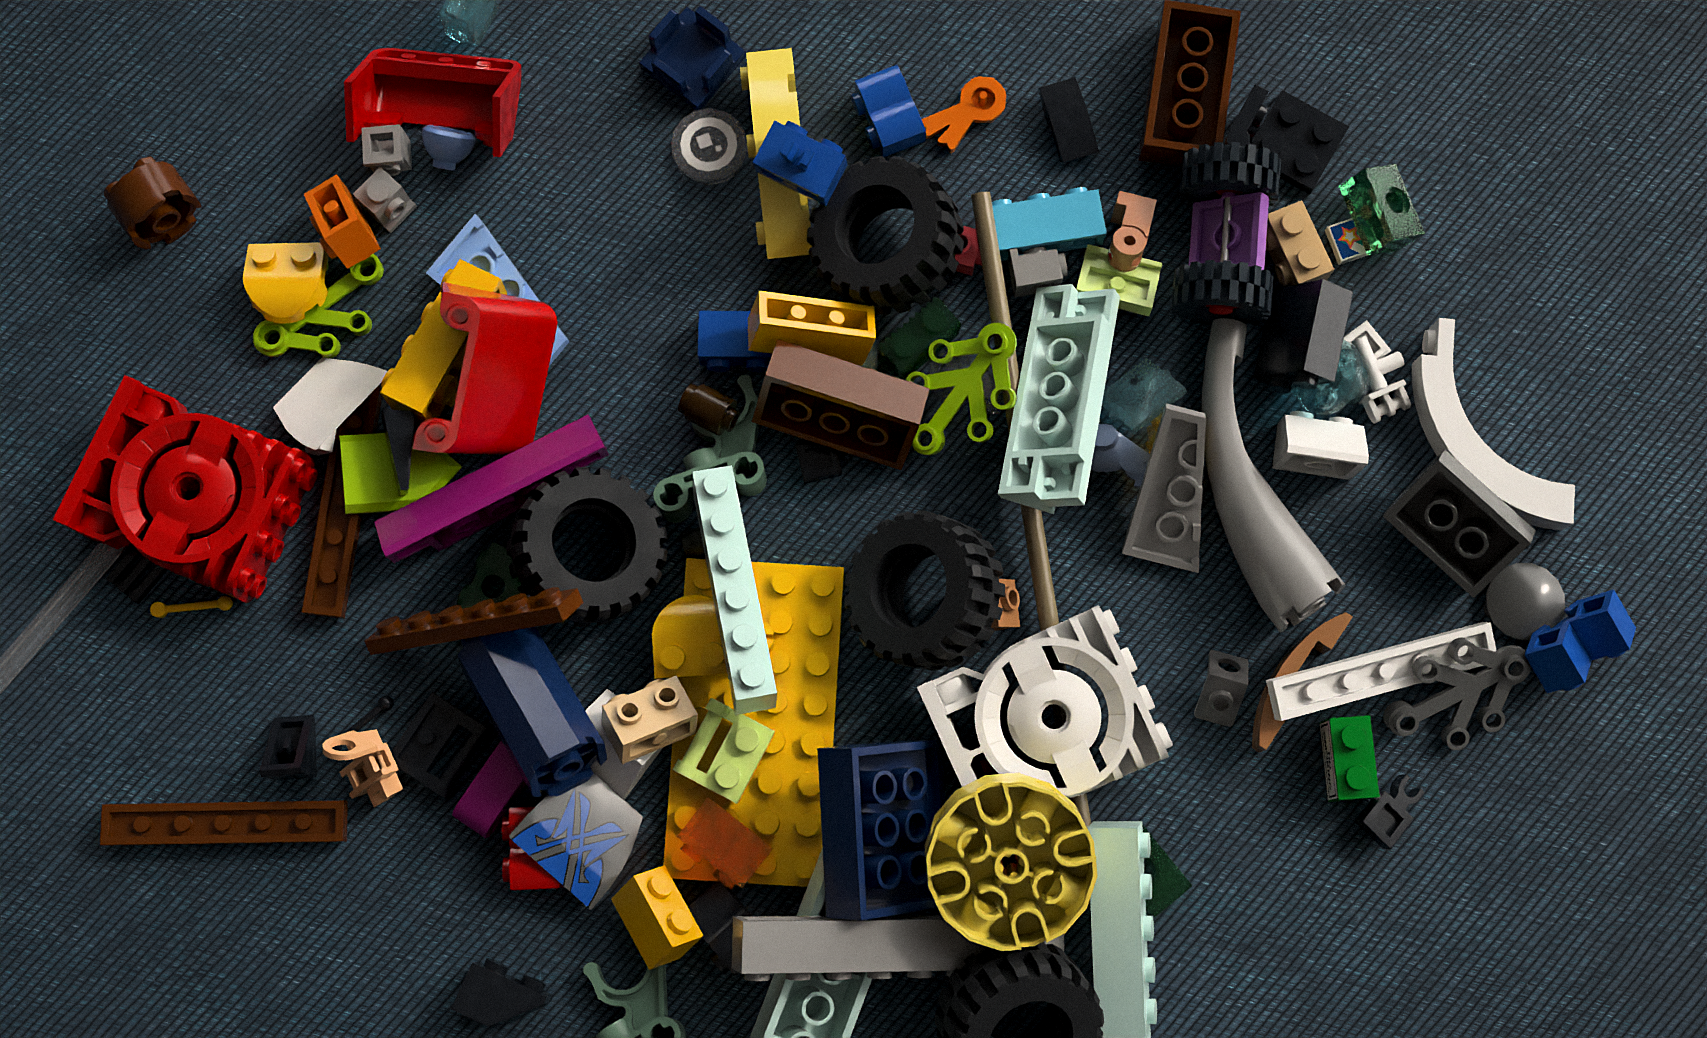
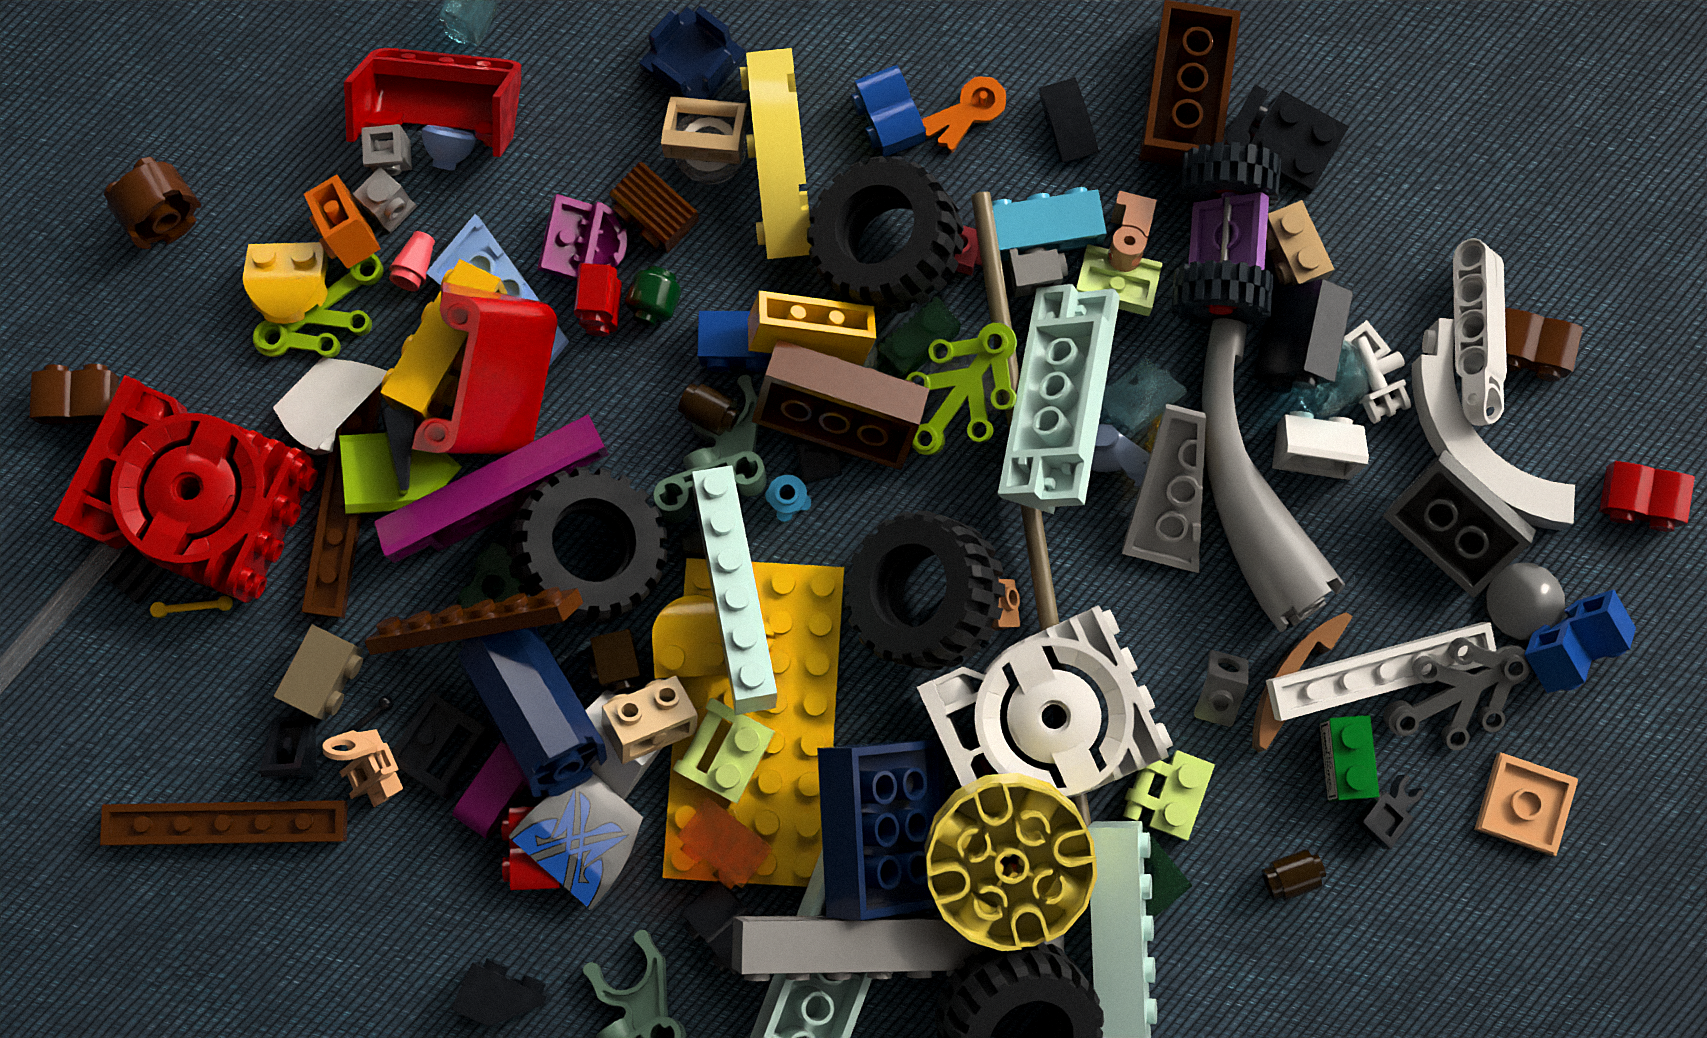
yellow brick [611,865,704,970] -> none
blue brick [752,120,847,206] -> none
tile [1325,214,1377,265] -> none
clear green brick [1339,164,1425,256] -> none
none -> reddish brown brick [30,364,119,425]
none -> dark tan brick [273,624,364,721]
none -> coral cone [389,231,435,291]
none -> magenta slope [537,194,627,281]
none -> red brick [574,263,622,336]
none -> dark brown brick [588,629,644,693]
none -> reddish brown brick [609,161,699,253]
none -> dark green head [625,266,681,327]
none -> tan tile [661,96,747,164]
none -> dark azure brick [765,475,811,522]
none -> yellowish green plate [1123,750,1215,841]
none -> dark brown brick [1261,849,1326,901]
none -> white piece [1453,238,1507,426]
none -> light nougat tile [1474,752,1578,856]
none -> reddish brown brick [1505,308,1583,381]
none -> red brick [1599,461,1695,532]

